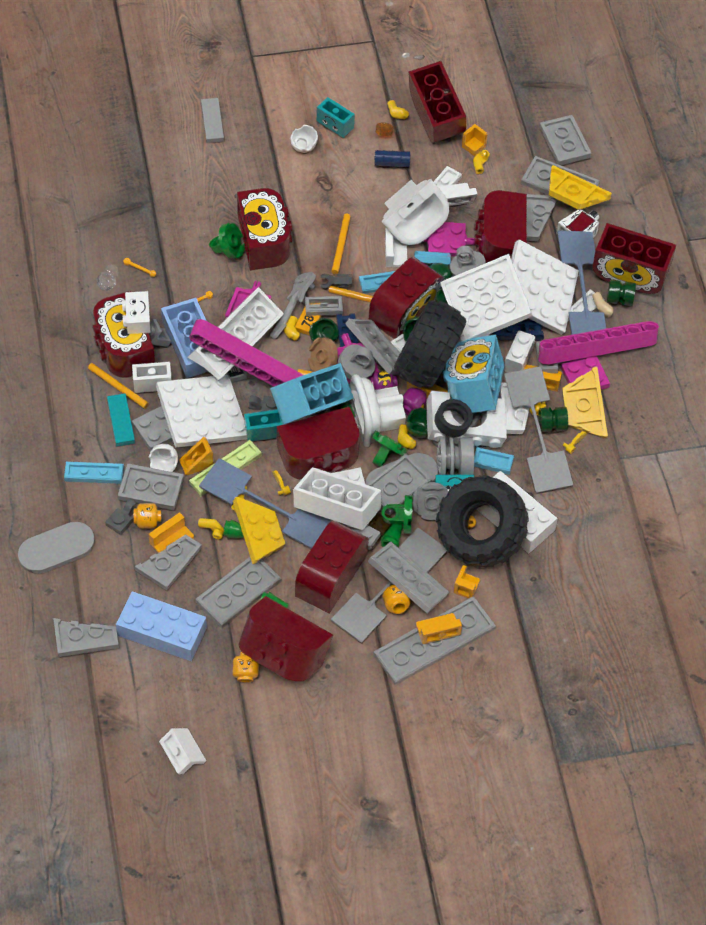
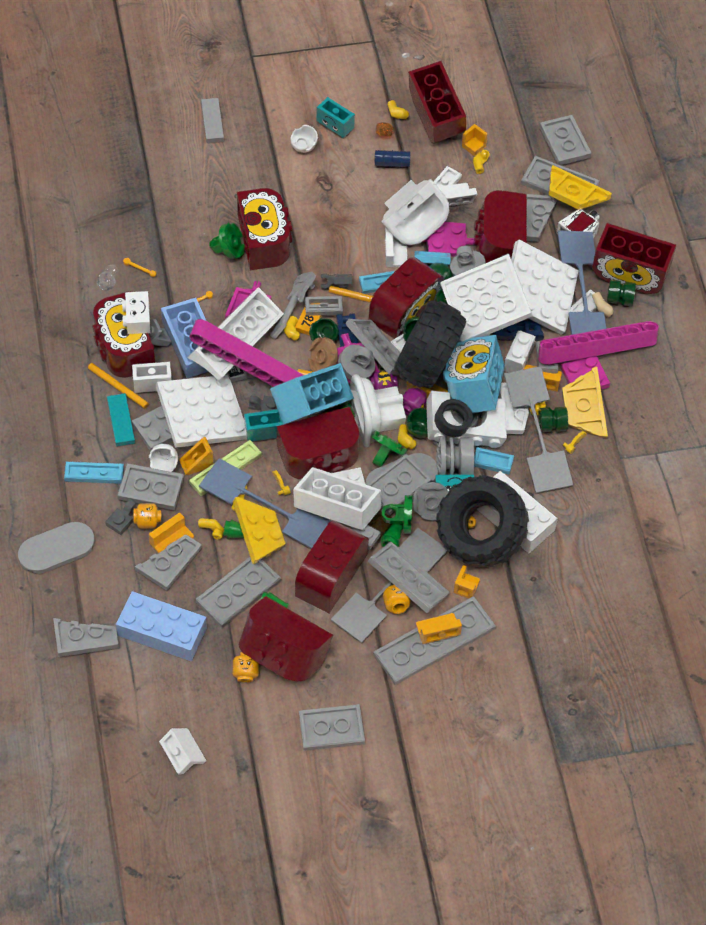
light orange bar [331,213,351,274] -> none
none -> light grey tile [299,704,365,751]

